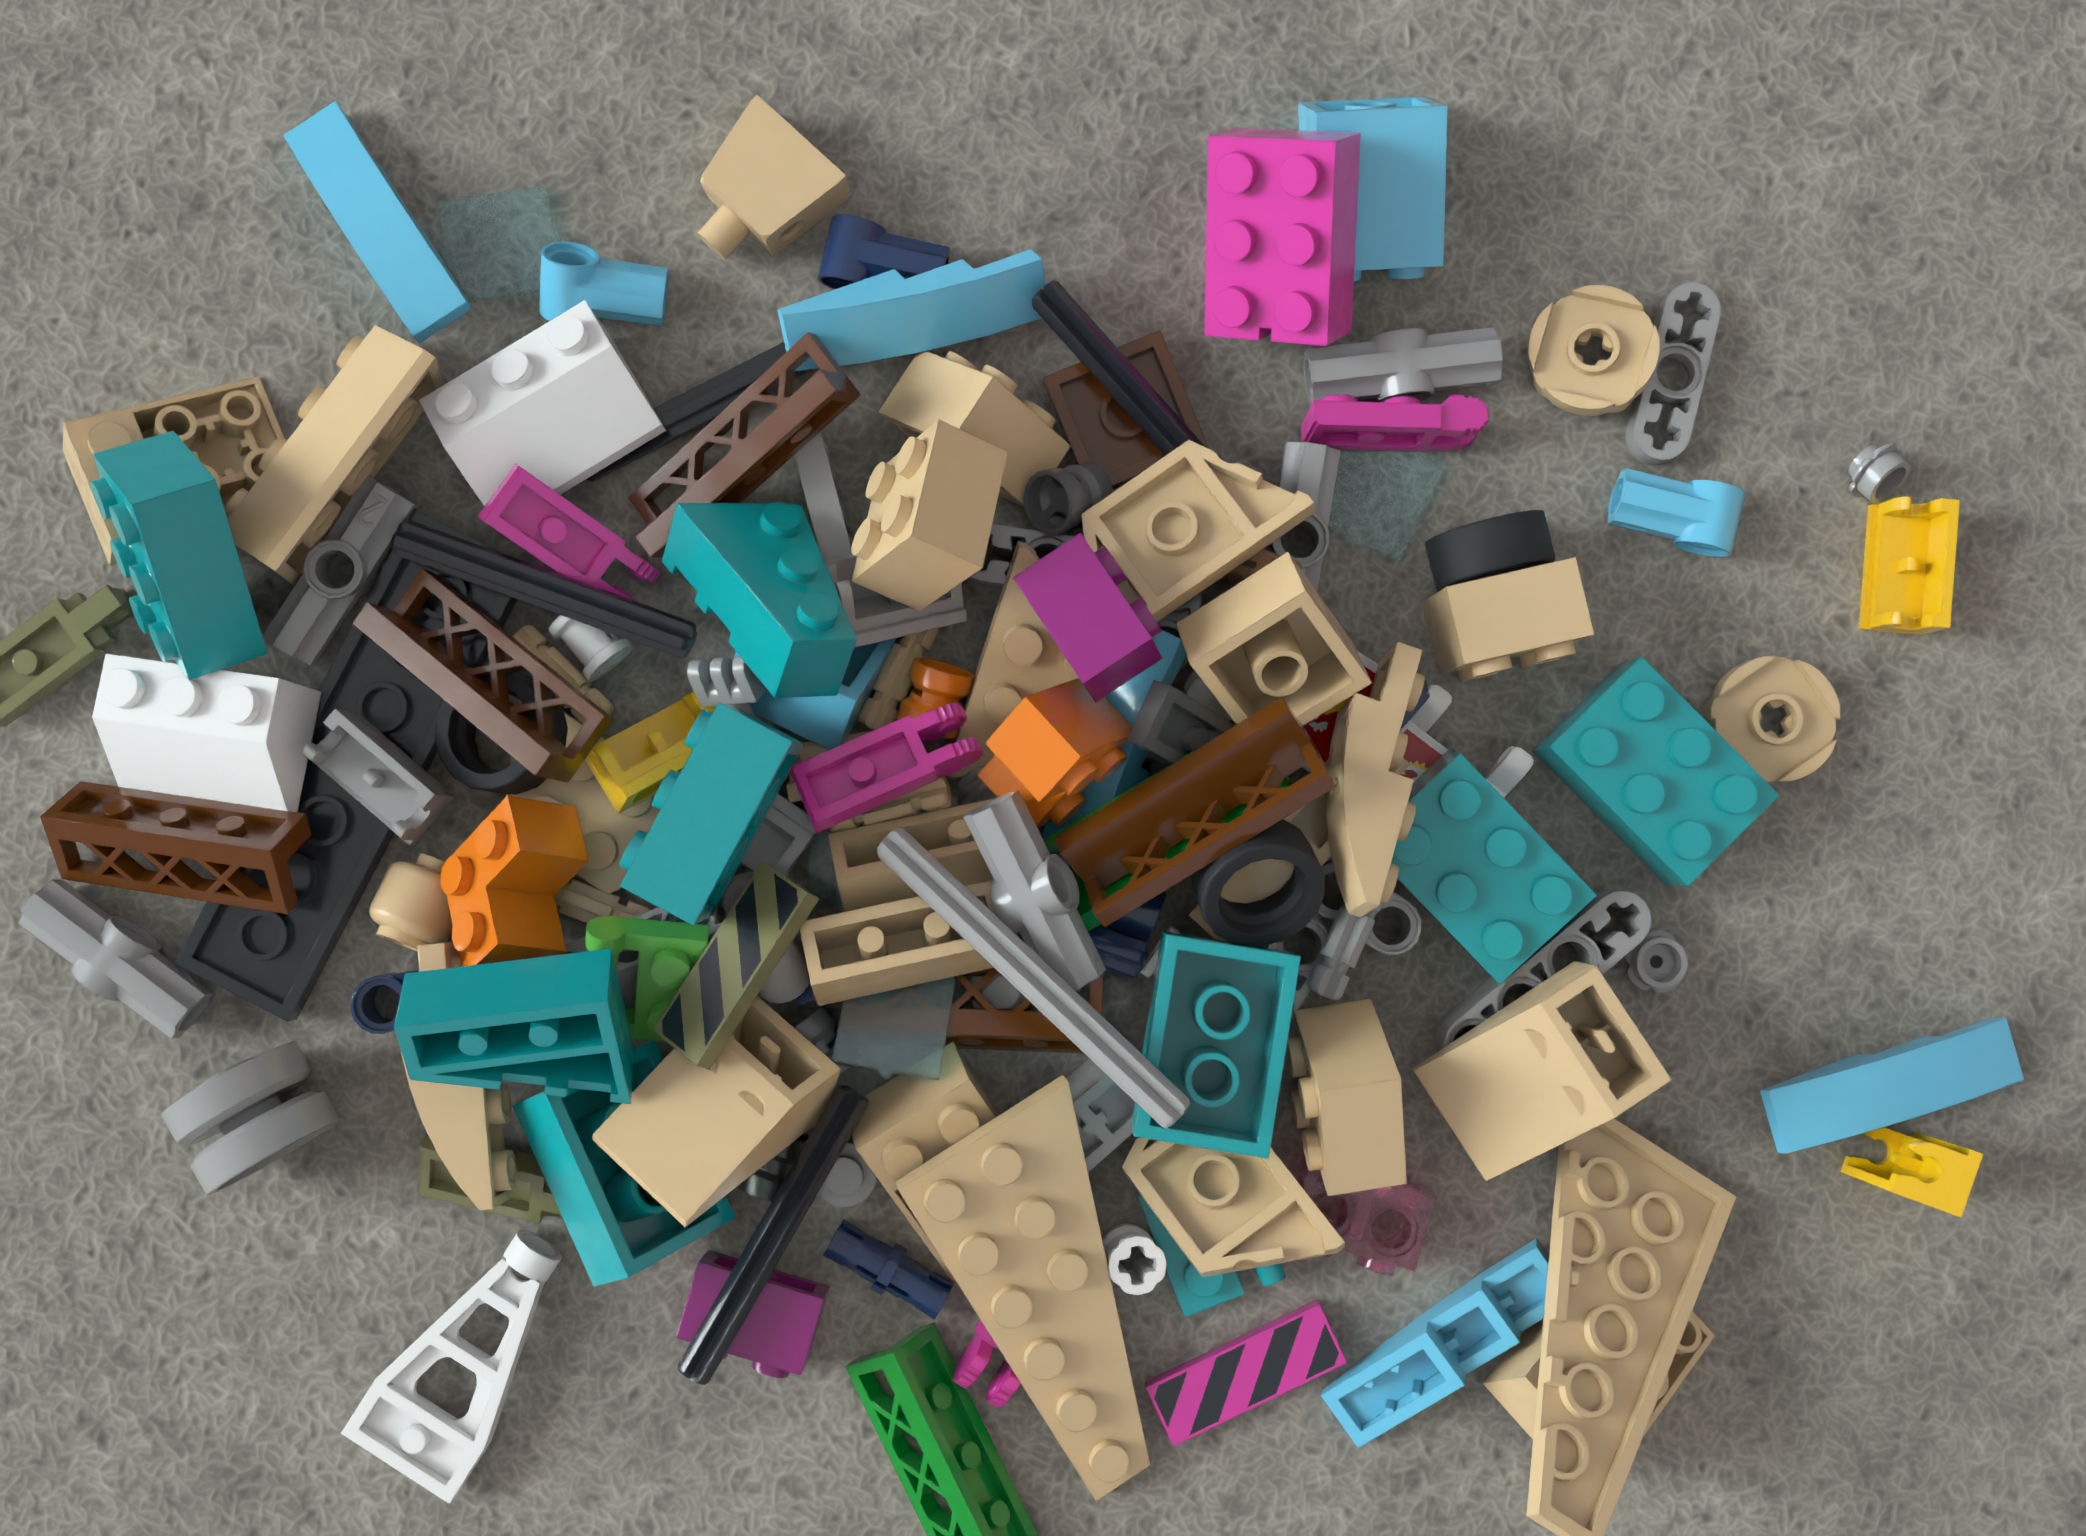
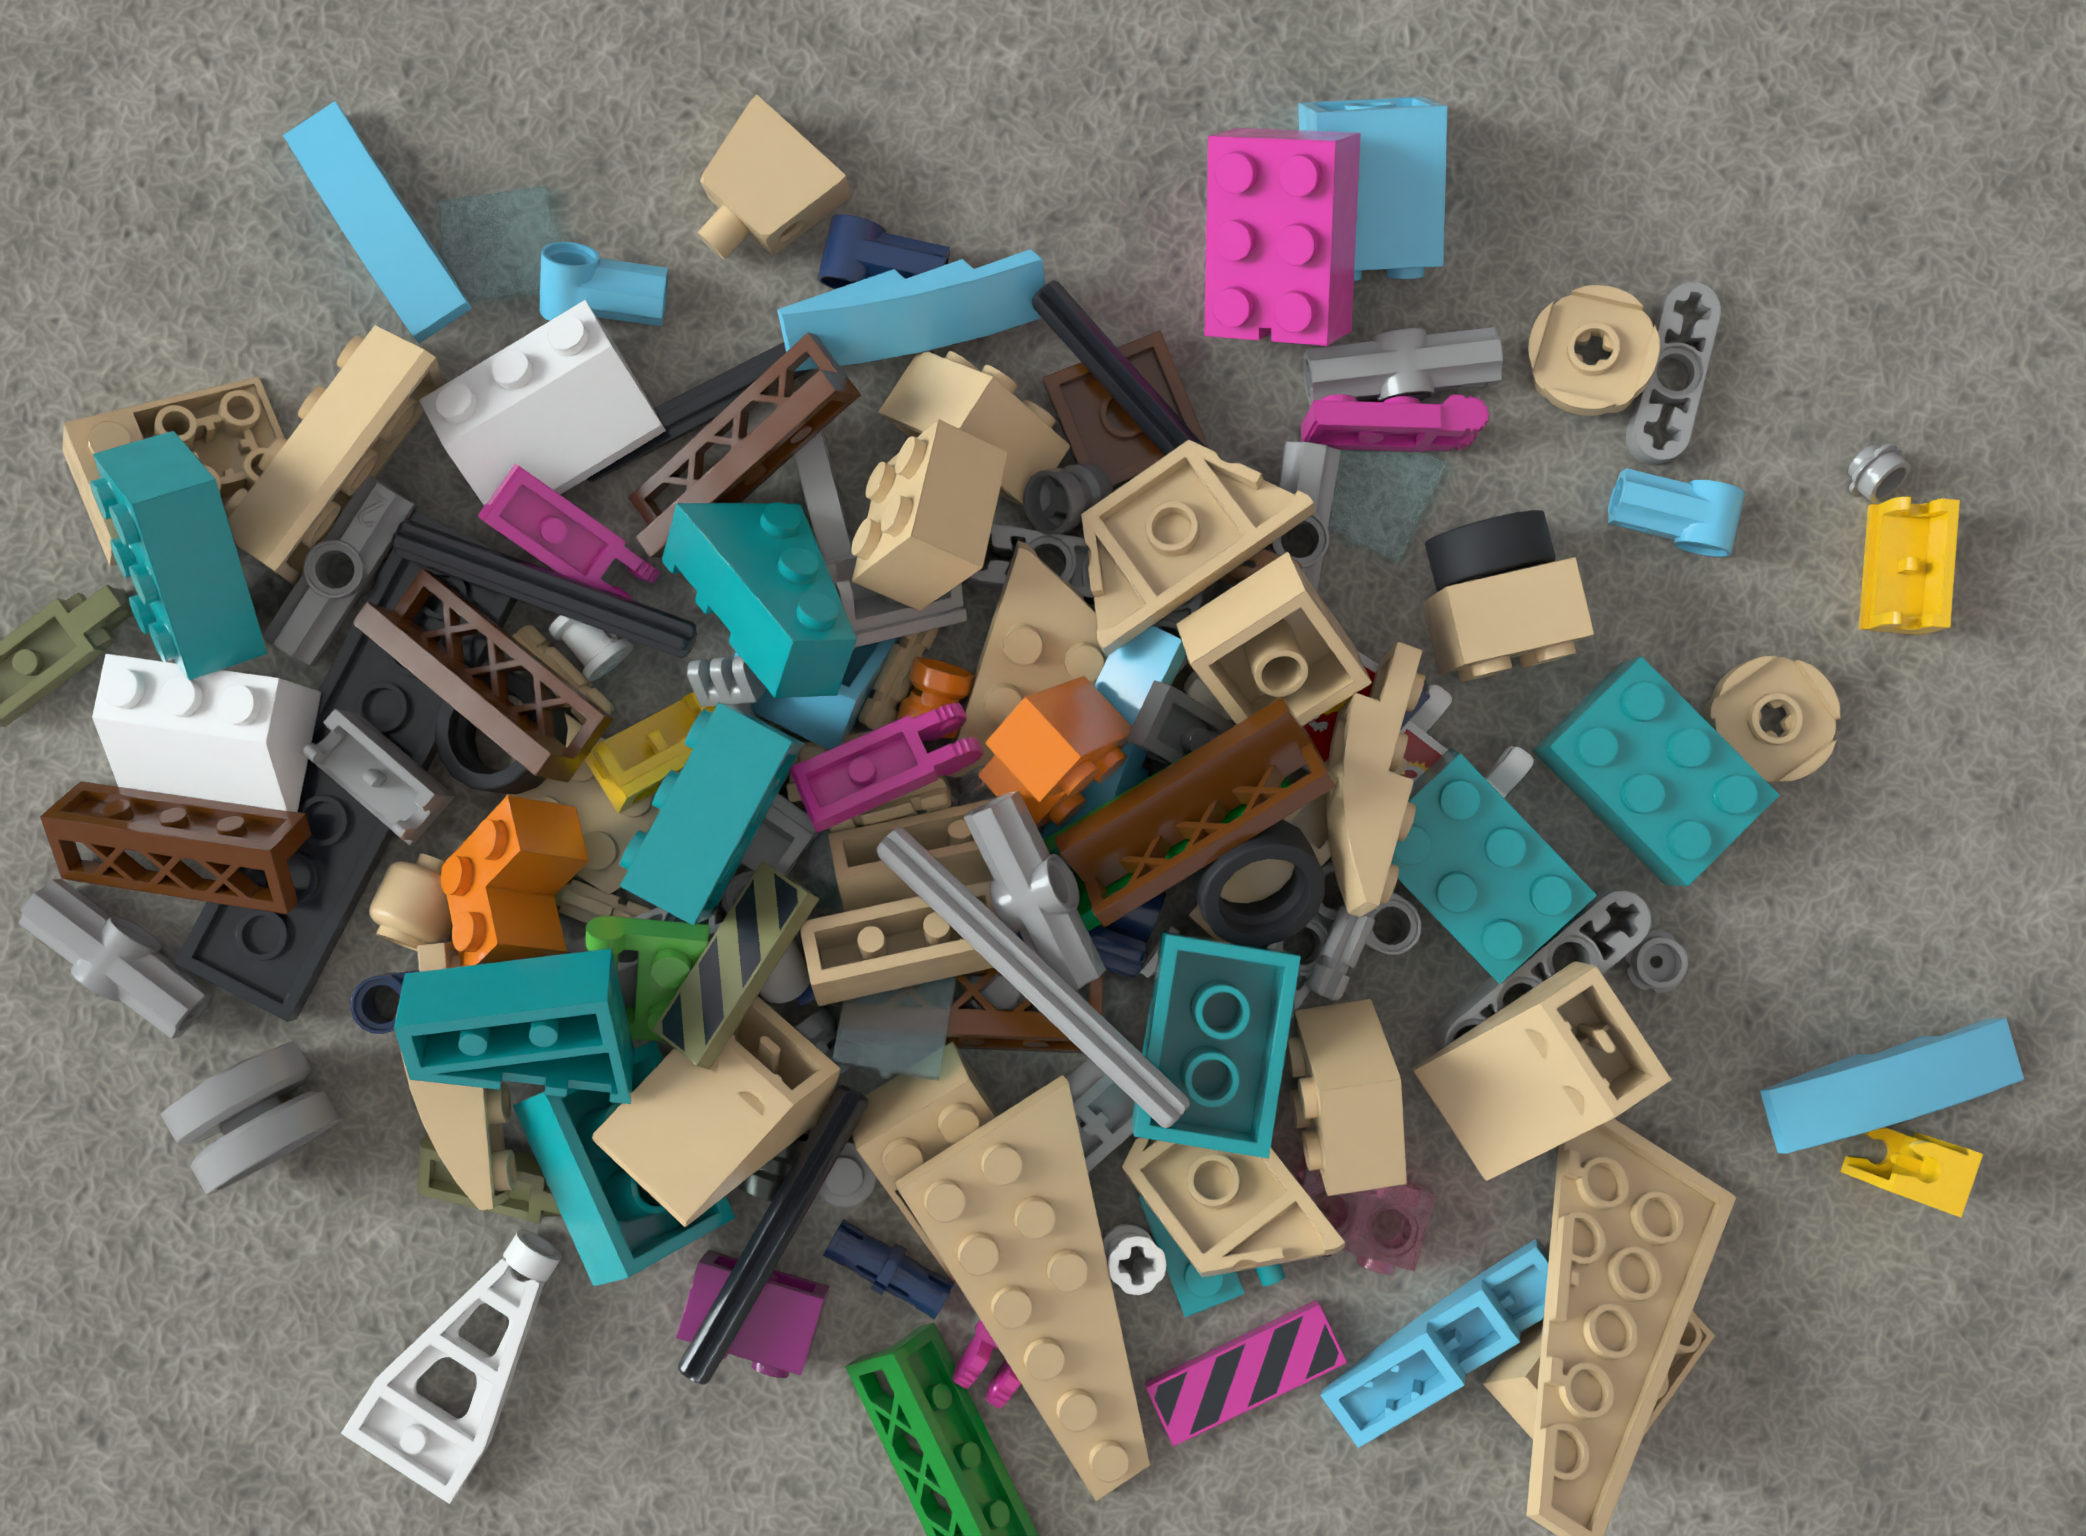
magenta brick [1013,533,1163,703] -> none

